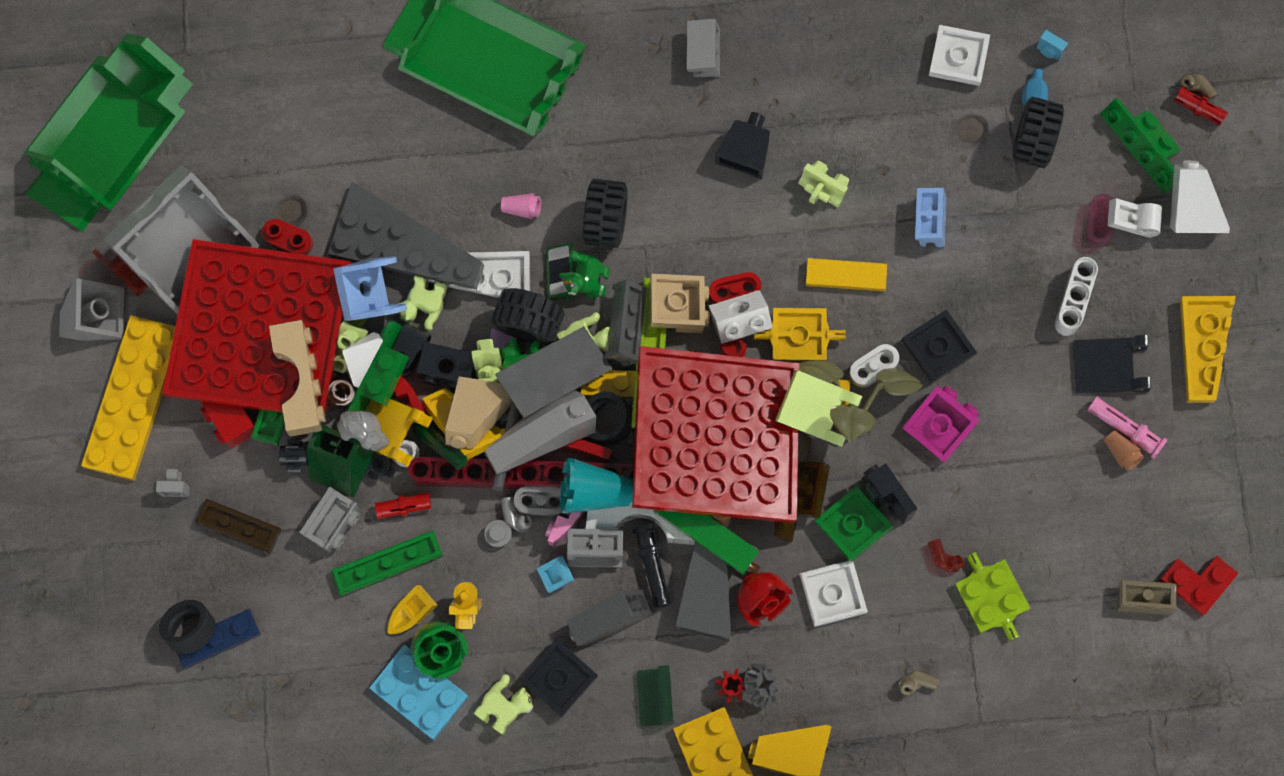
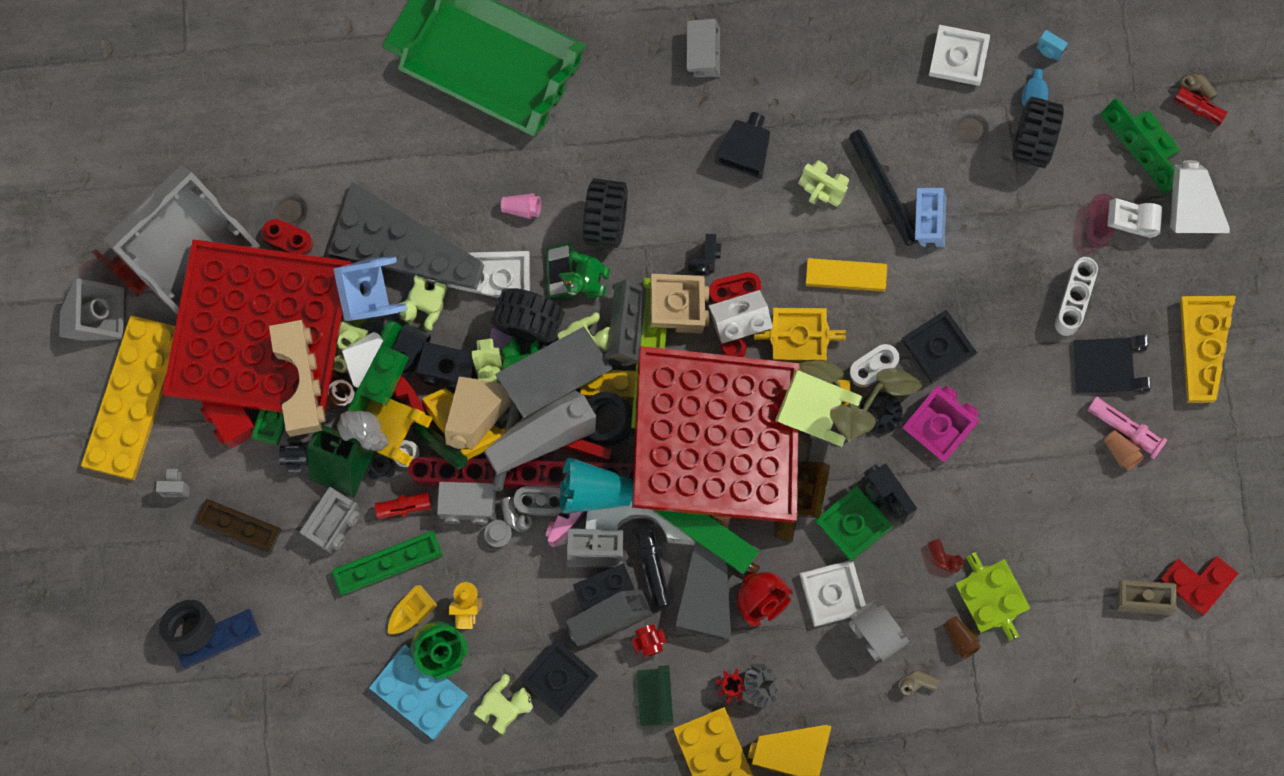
green panel [23,33,193,232] -> none
medium azure plate [537,556,574,593] -> none
none -> light grey hinge [437,482,496,525]
none -> black brick [573,563,635,611]
none -> red gear [631,624,667,658]
none -> black bracket [688,234,721,275]
none -> light grey brick [848,597,910,662]
none -> black axle [849,129,918,246]
none -> black gear [860,392,903,434]
none -> reddish brown cone [943,616,981,659]

